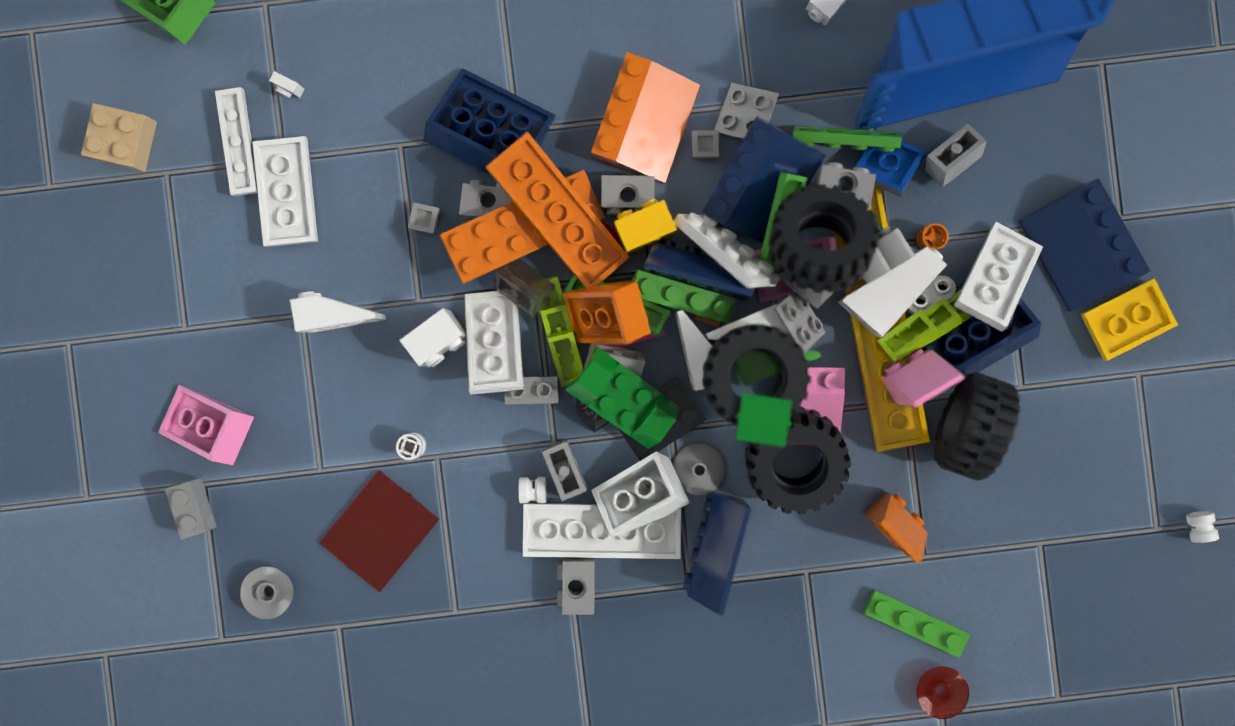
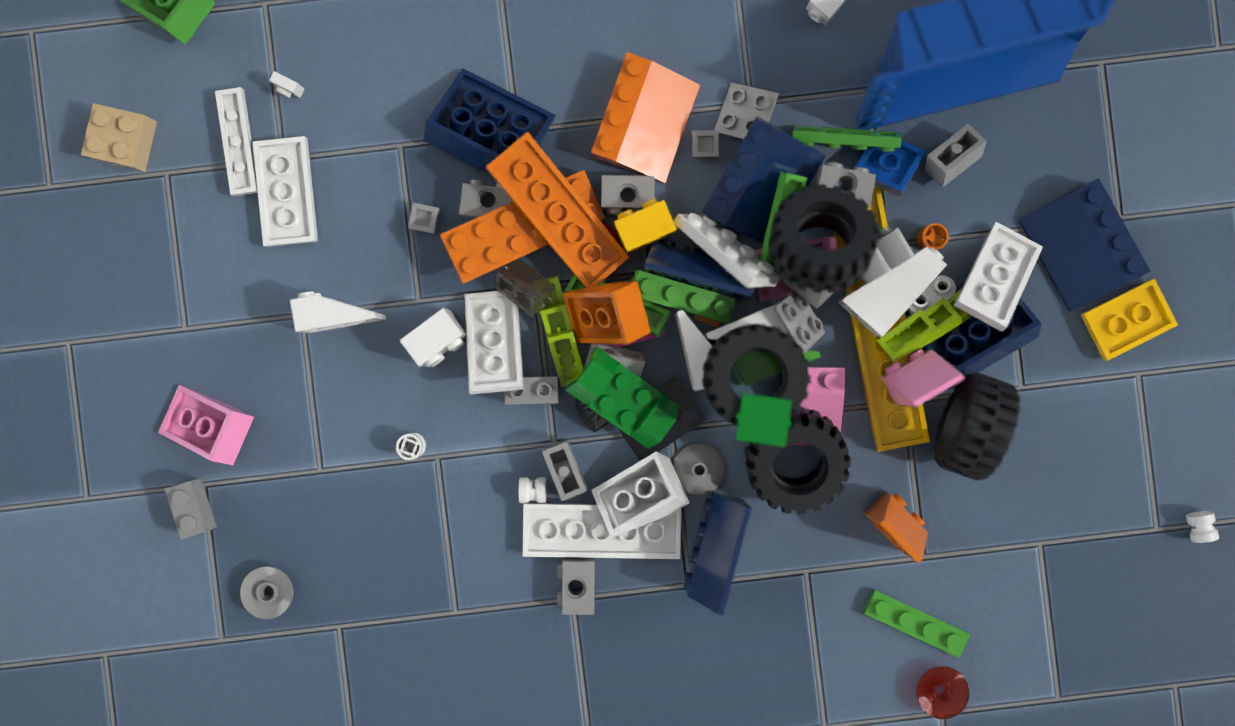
clear red piece [320,470,440,592] -> none

